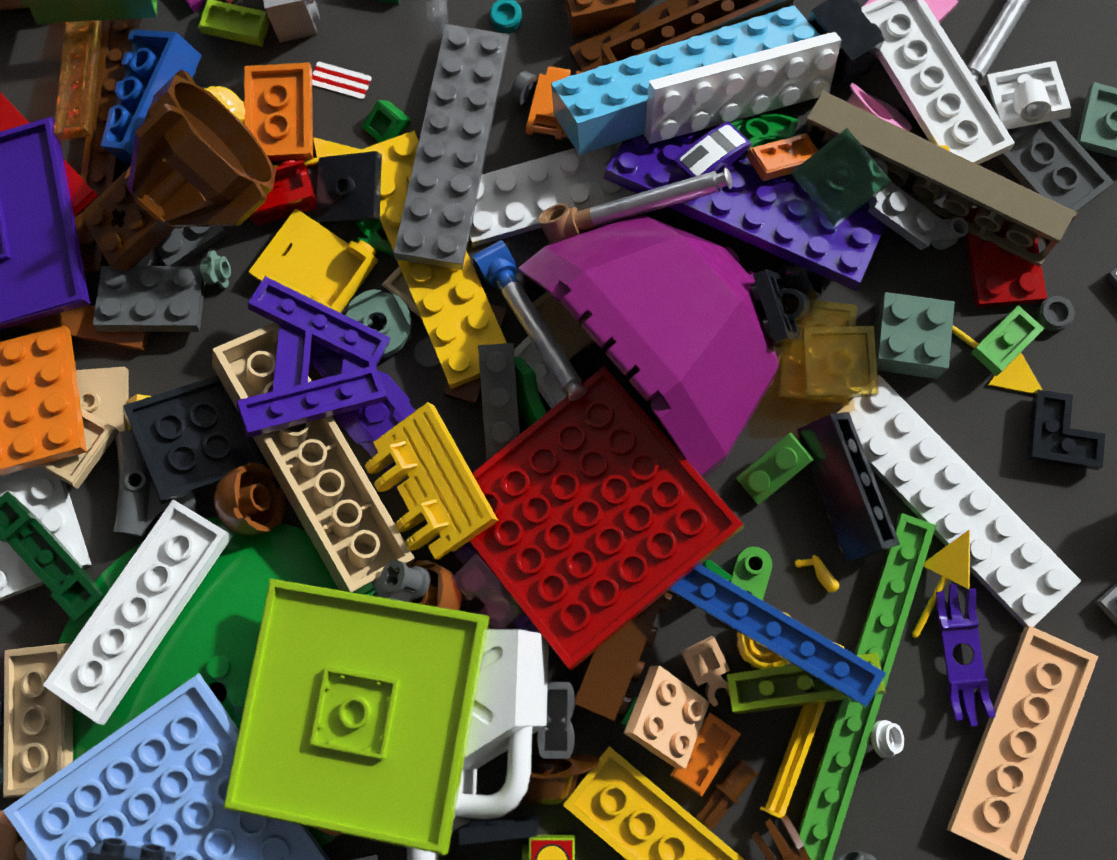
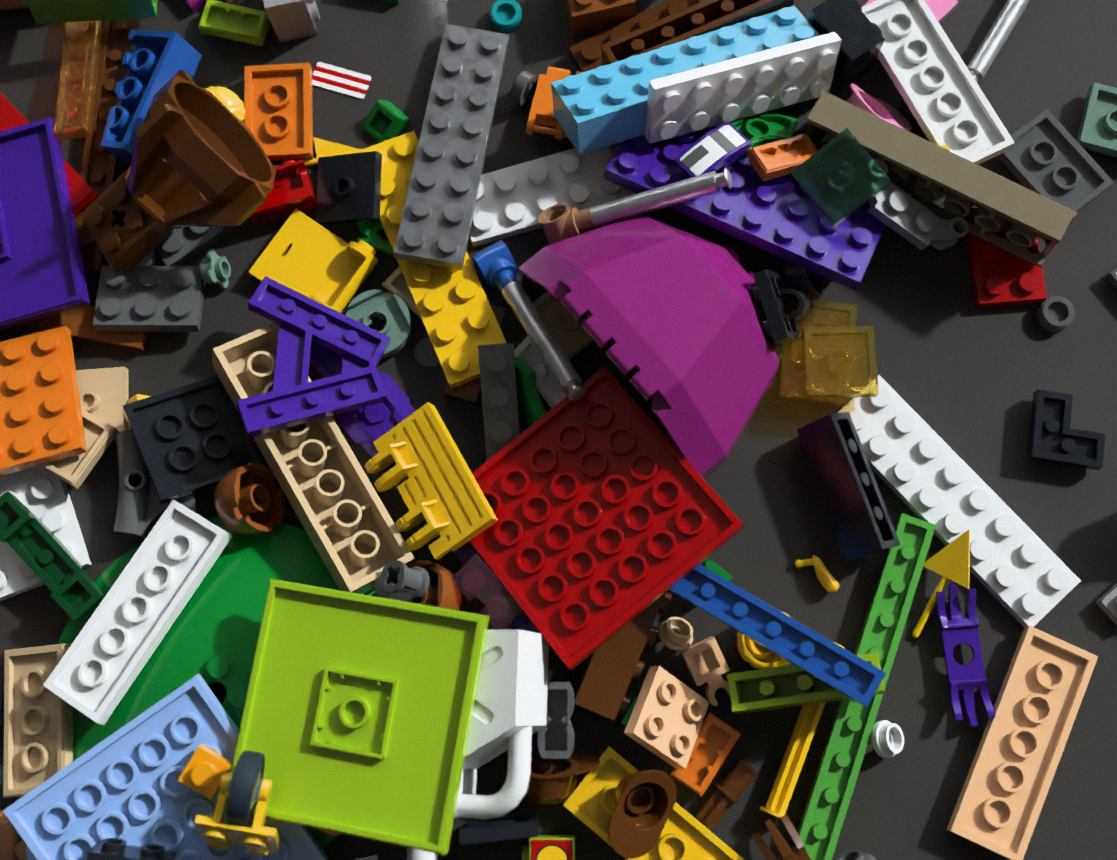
bright green plate [730,547,772,601] -> none
bright green plate [736,433,814,505] -> none
sand green brick [869,292,955,379] -> none
yellow piece [952,325,1042,394] -> none
bright green plate [971,305,1044,376] -> none
white plate [987,61,1071,130] -> none
none -> light orange plate [178,744,233,800]
none -> plate [195,751,280,856]
none -> reddish brown piece [608,769,677,859]
none -> tan plate [658,617,693,651]

